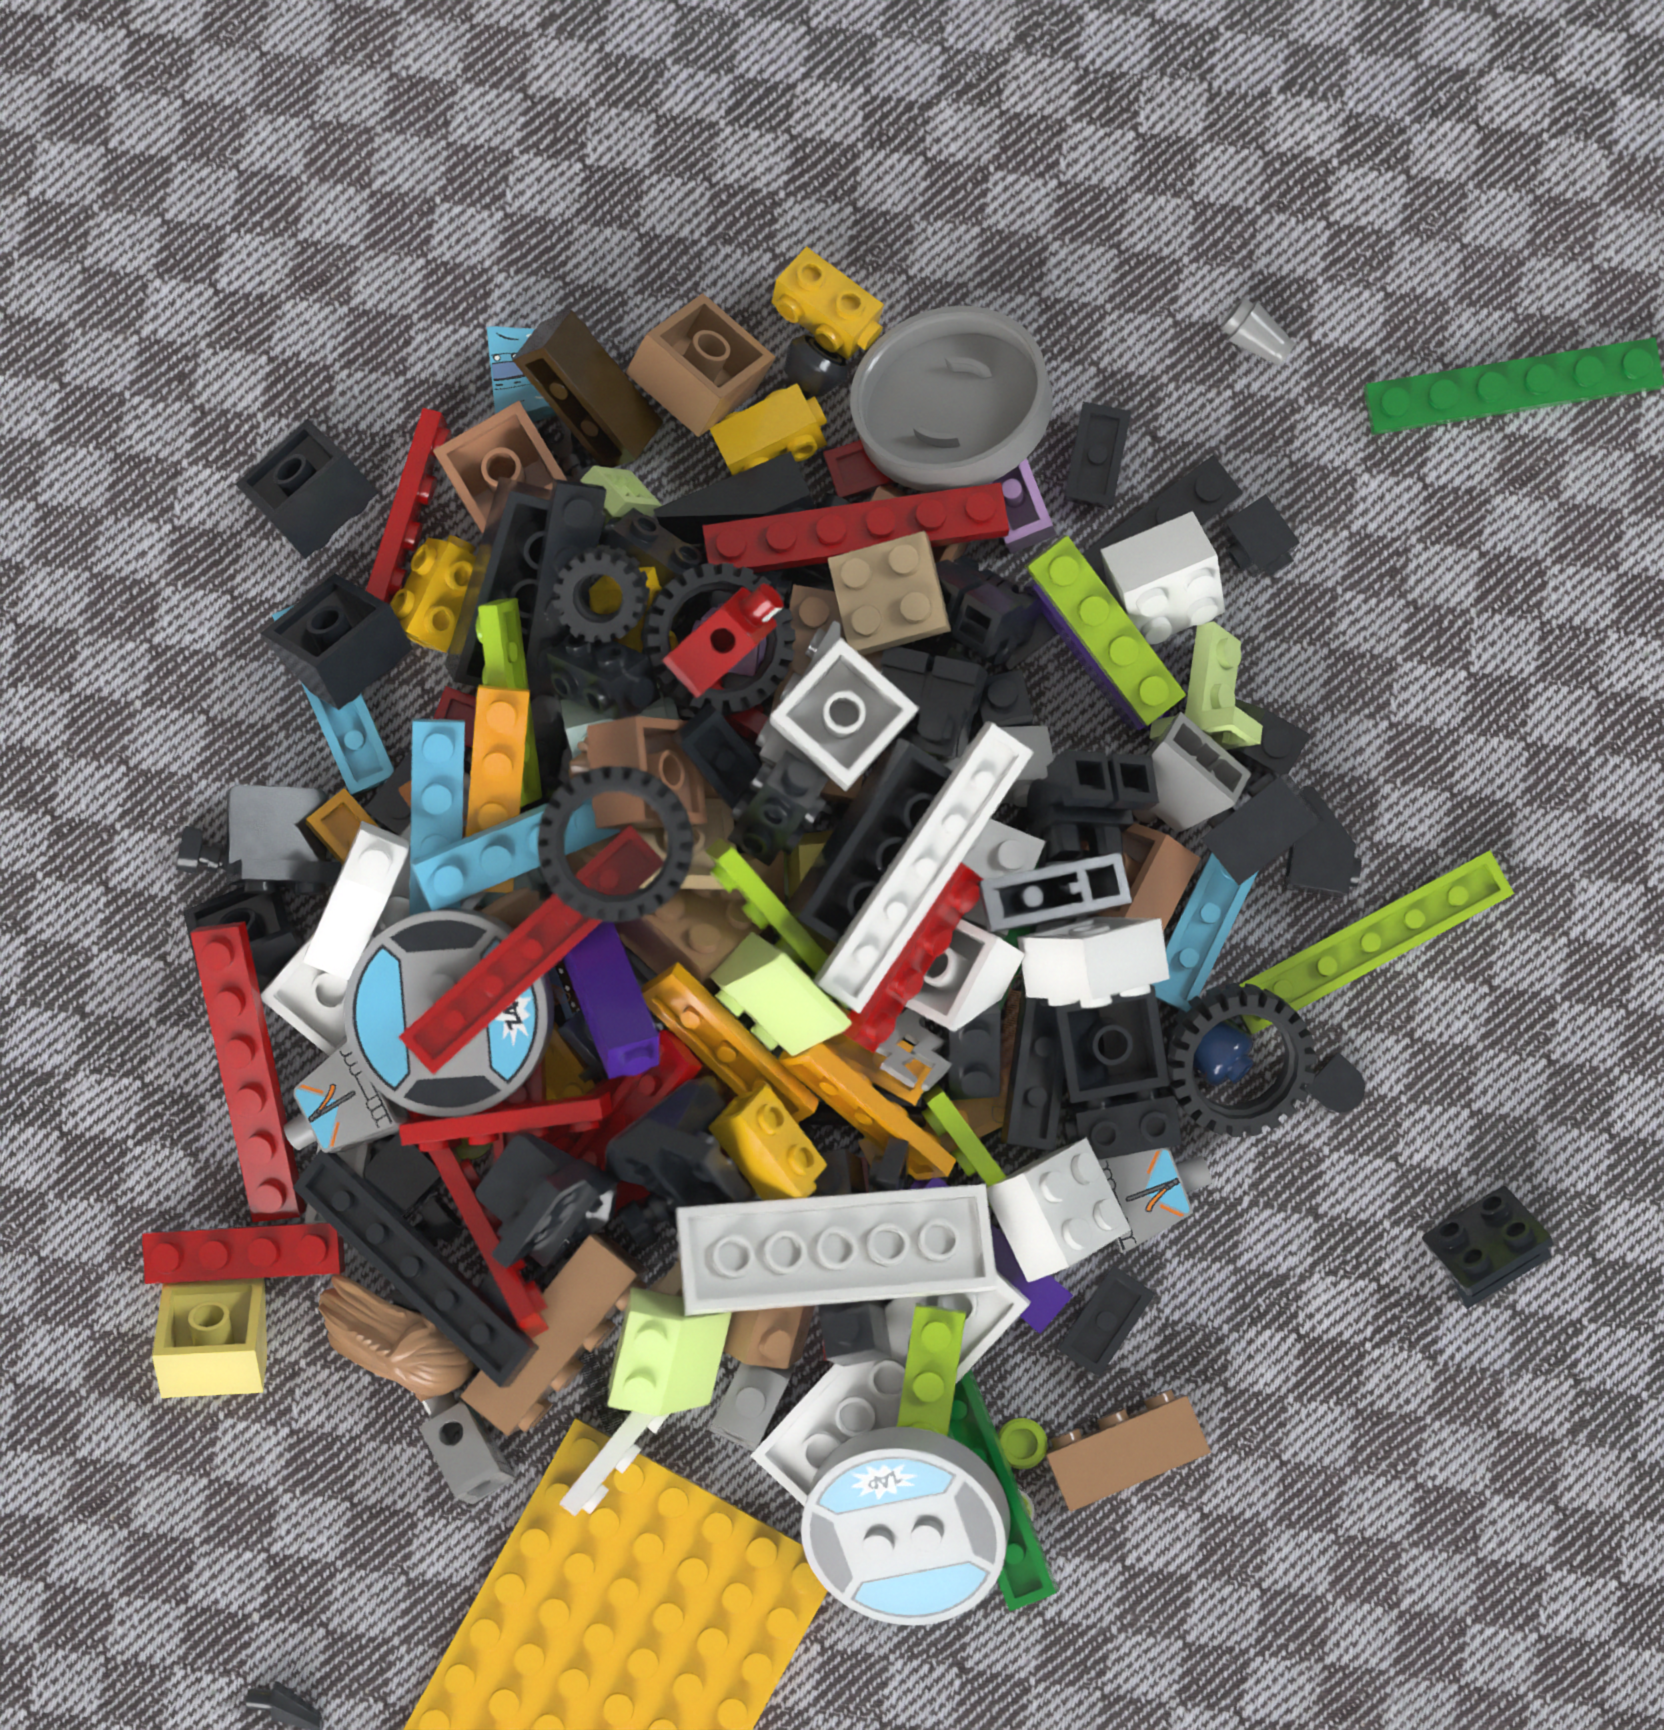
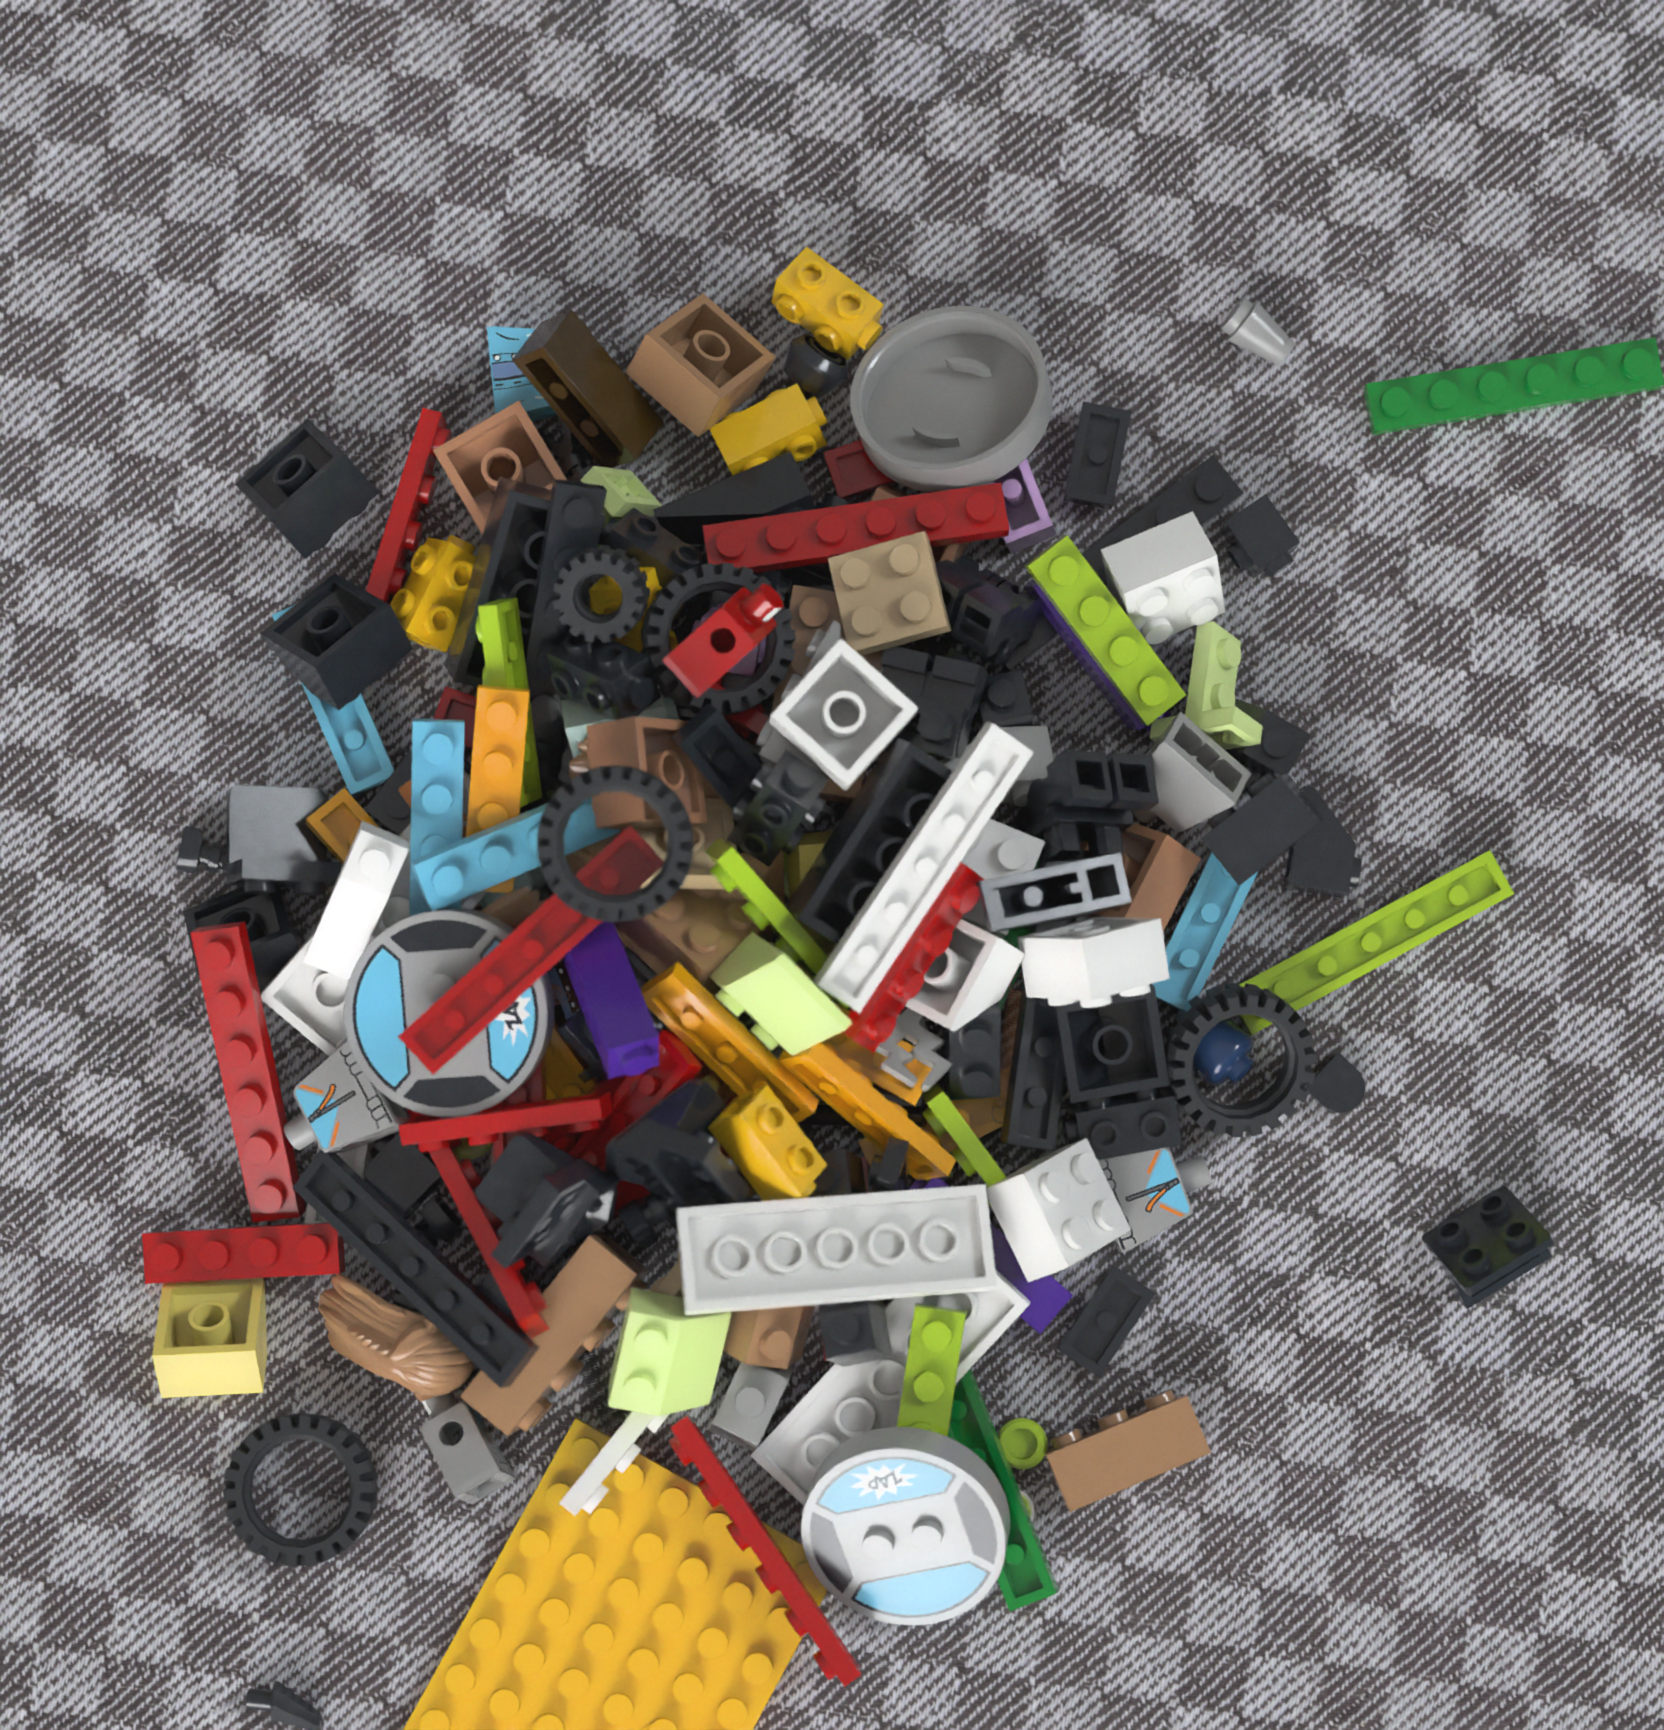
none -> black tyre [223,1413,378,1567]
none -> red plate [668,1413,861,1687]

